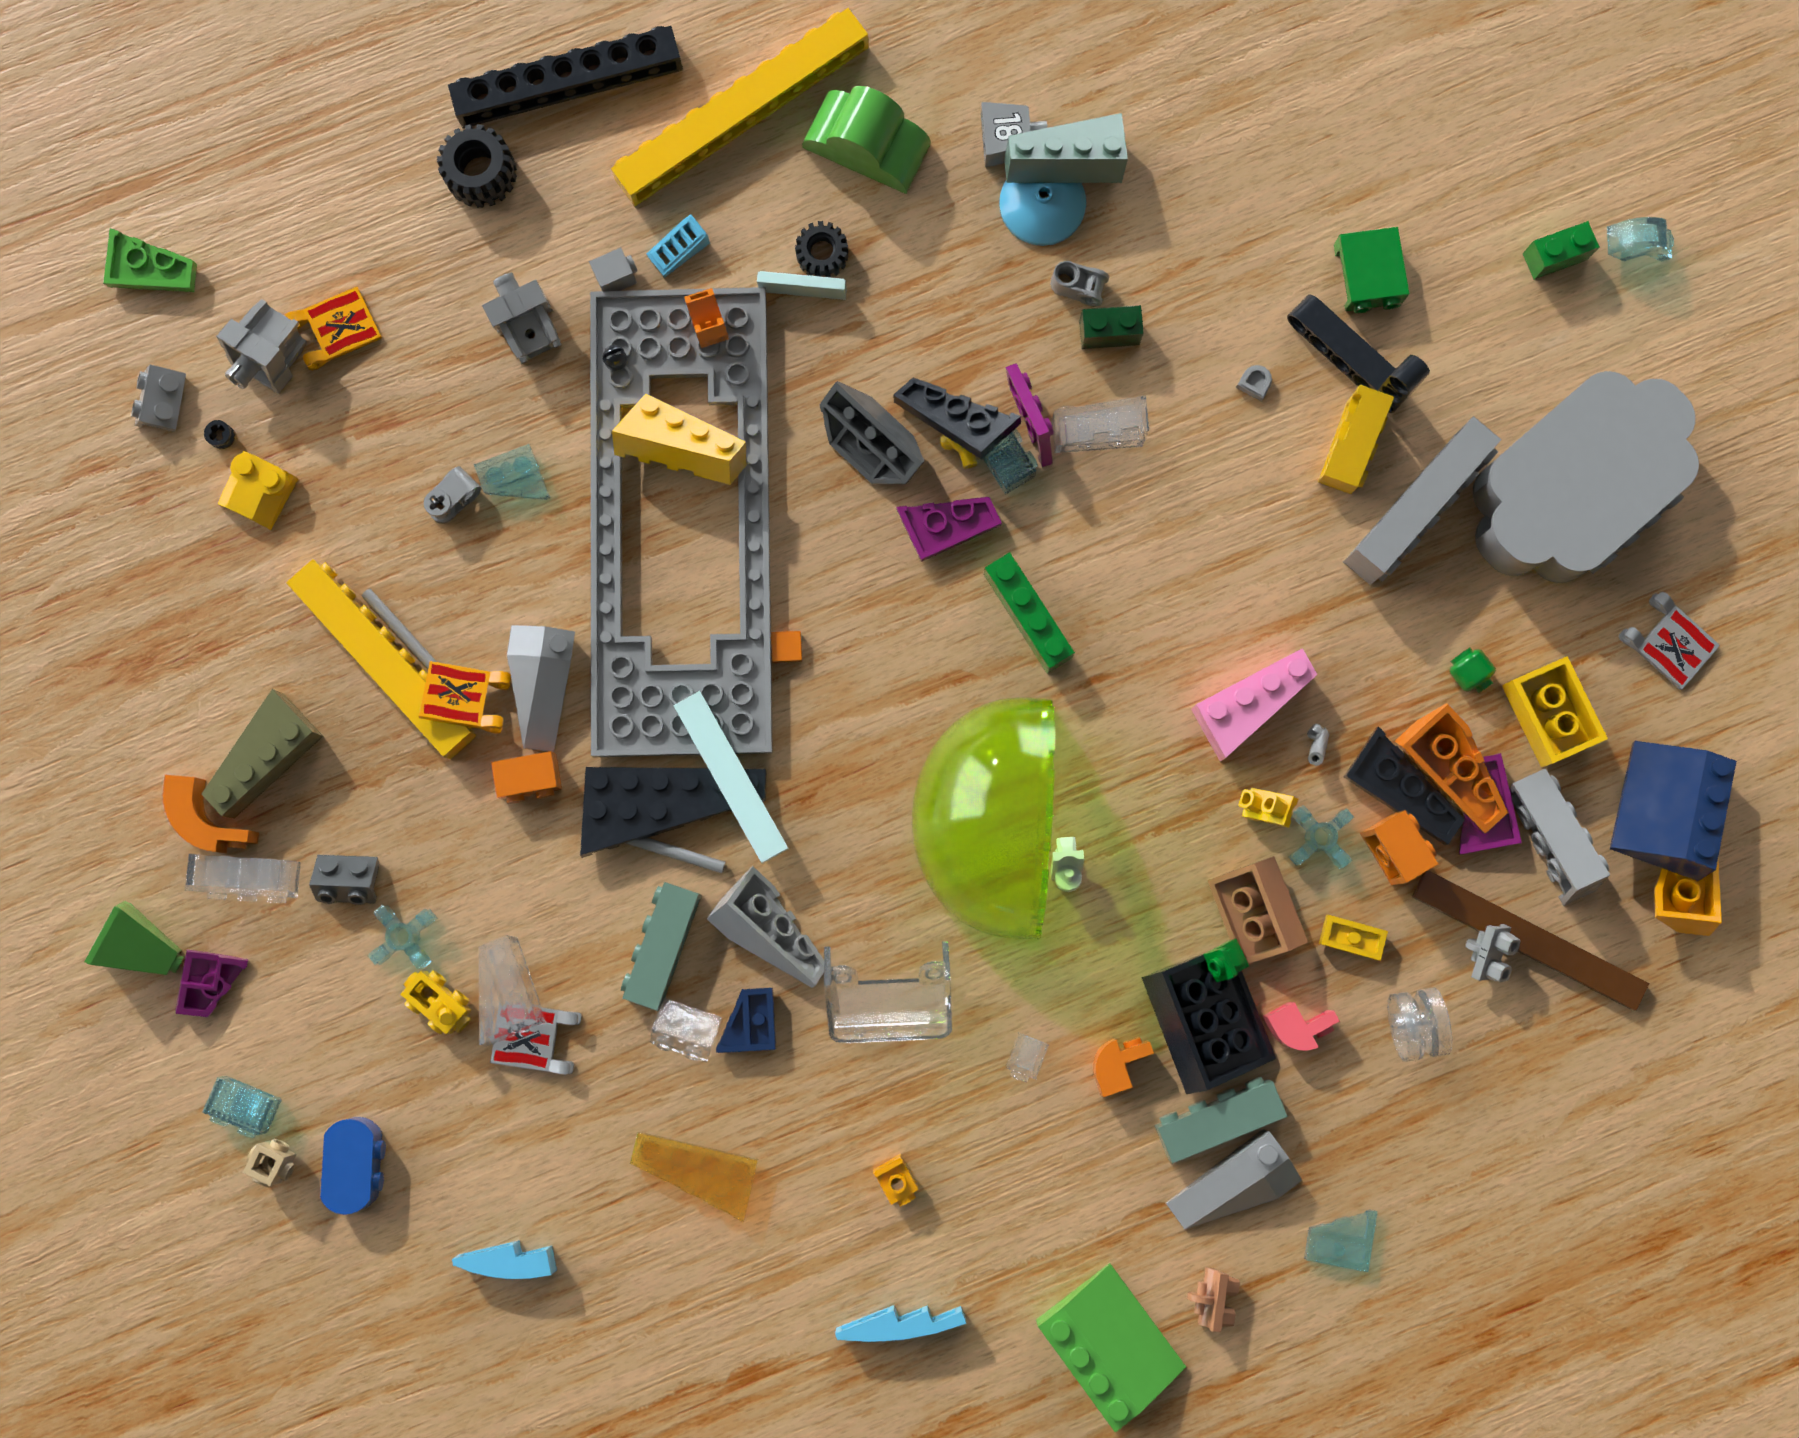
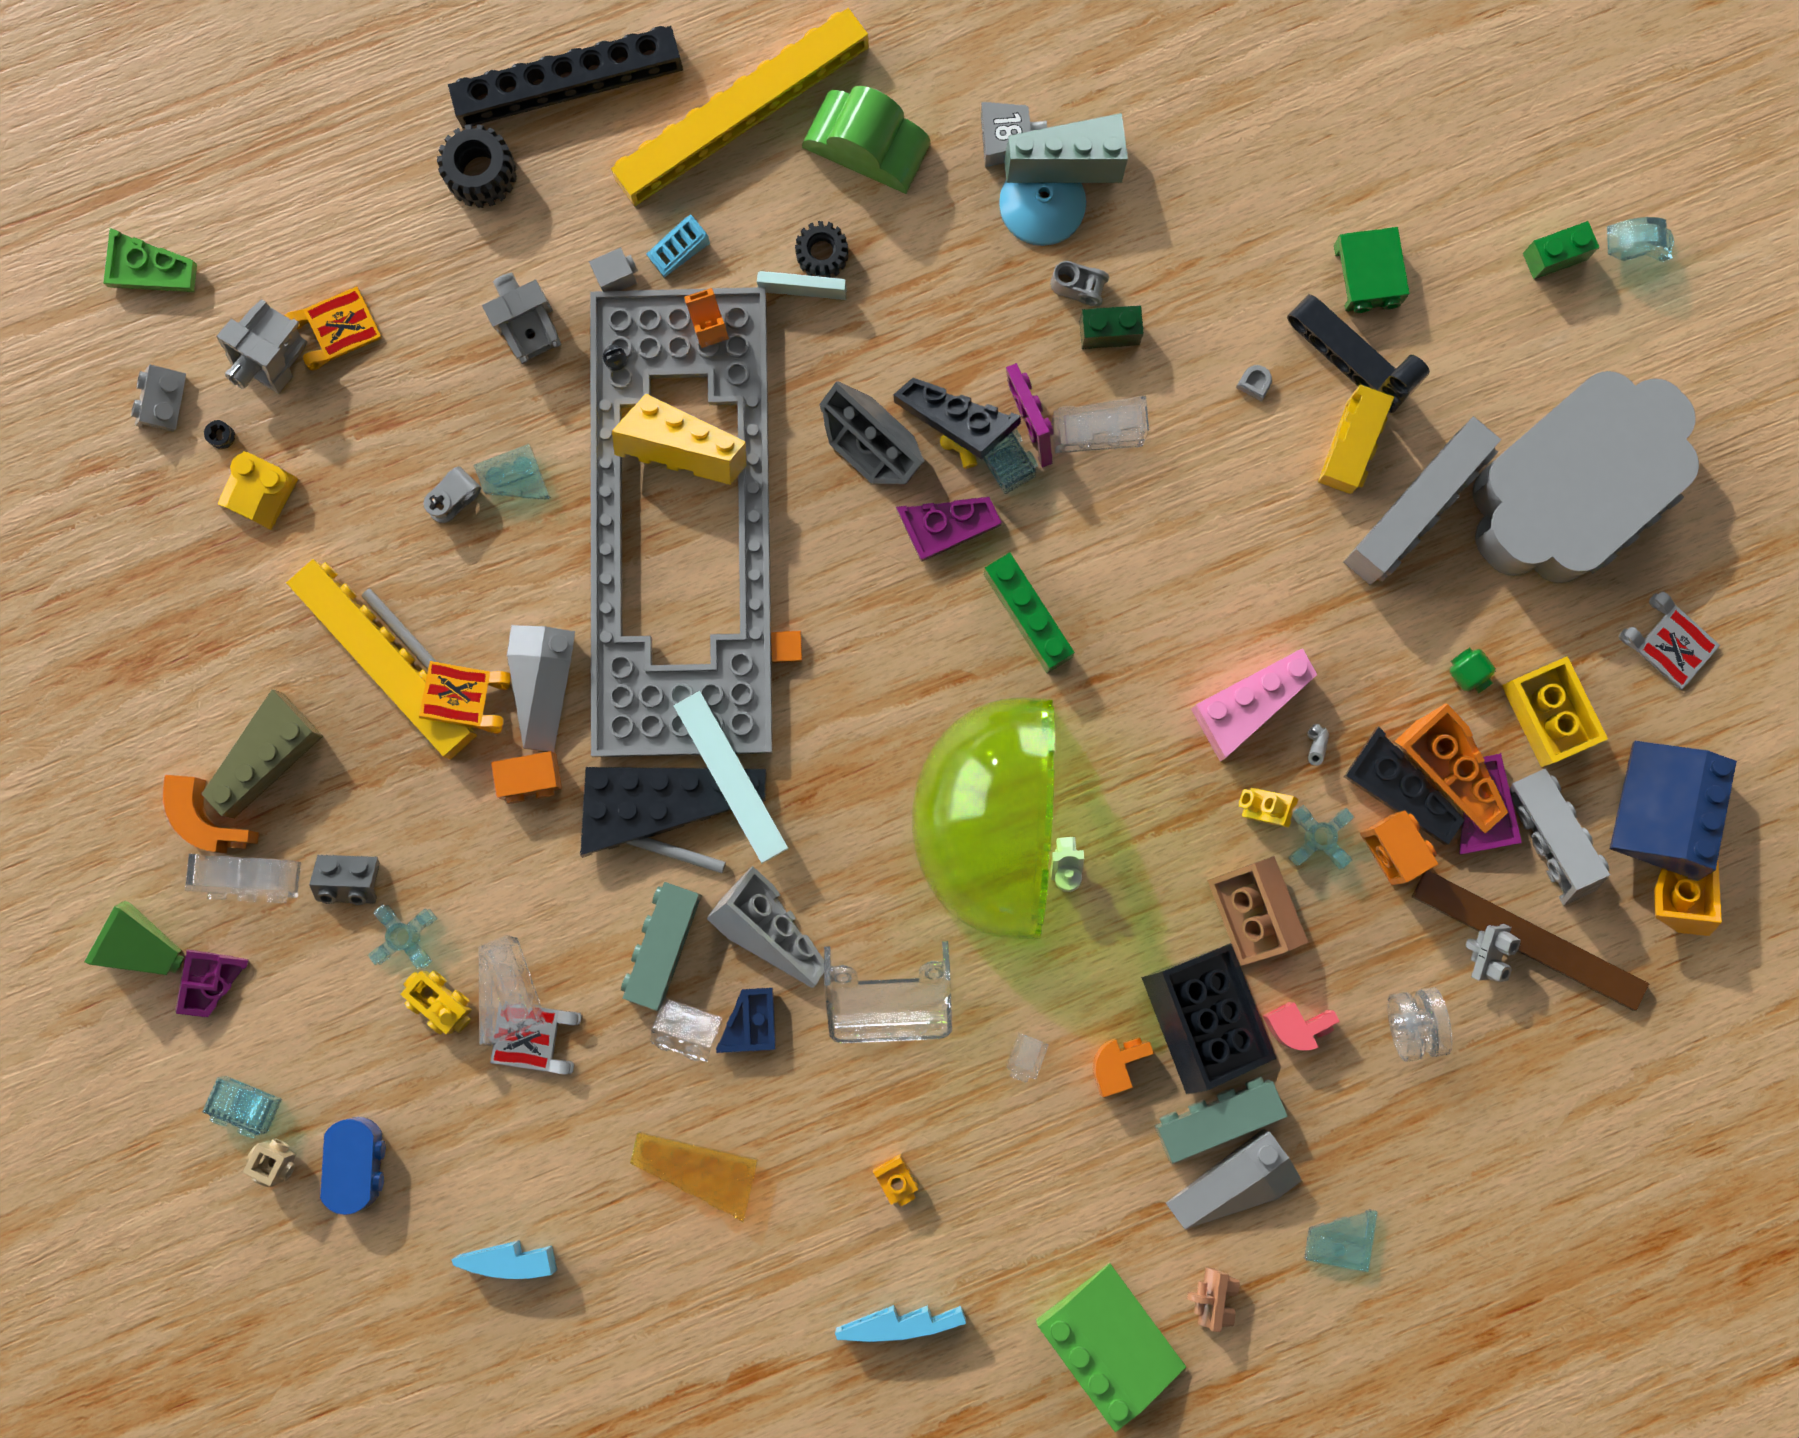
green bracket [1203,938,1249,982] -> none
yellow plate [1319,915,1388,961] -> none

